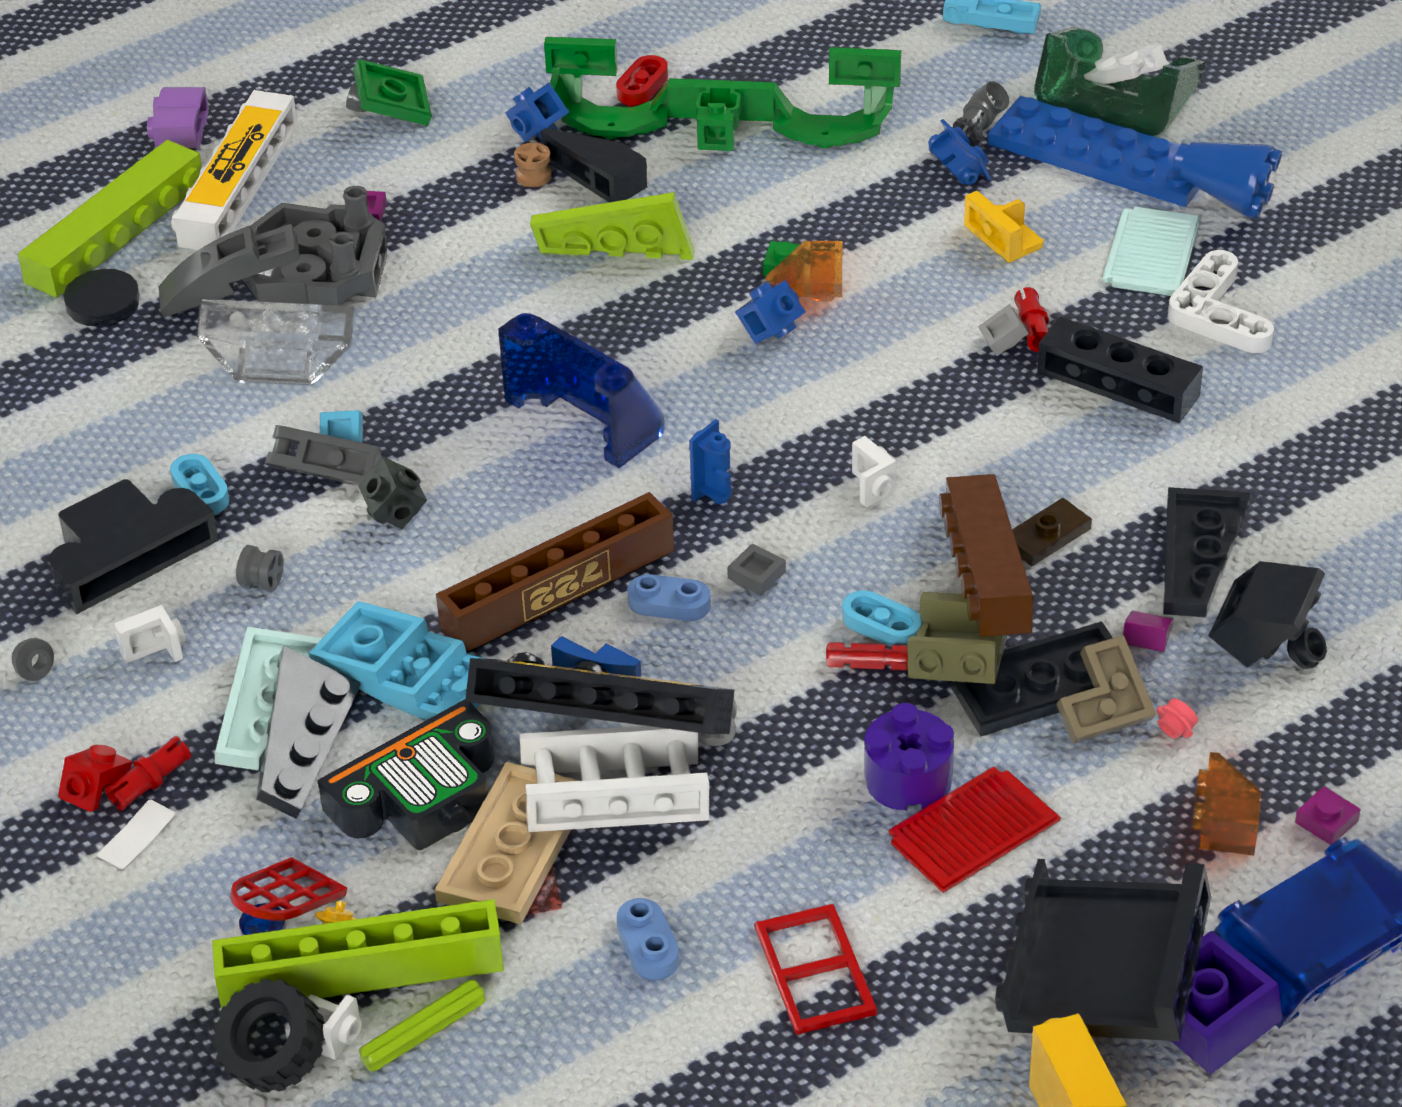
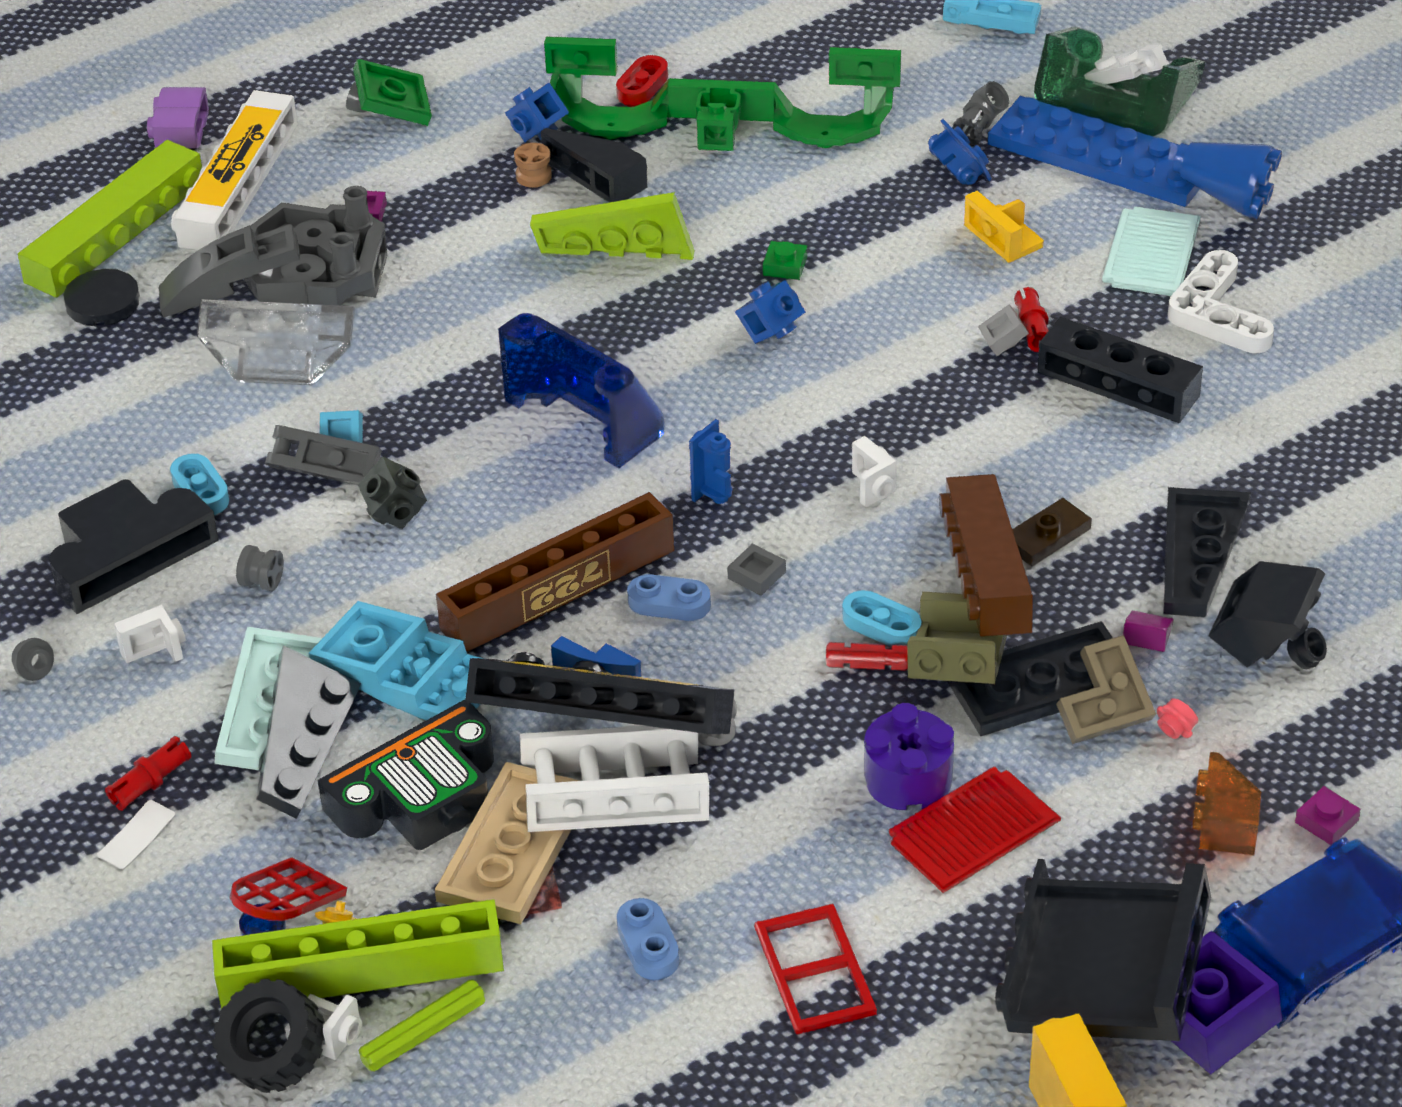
red bracket [58,745,132,812] -> none
clear orange slope [766,241,843,302] -> none

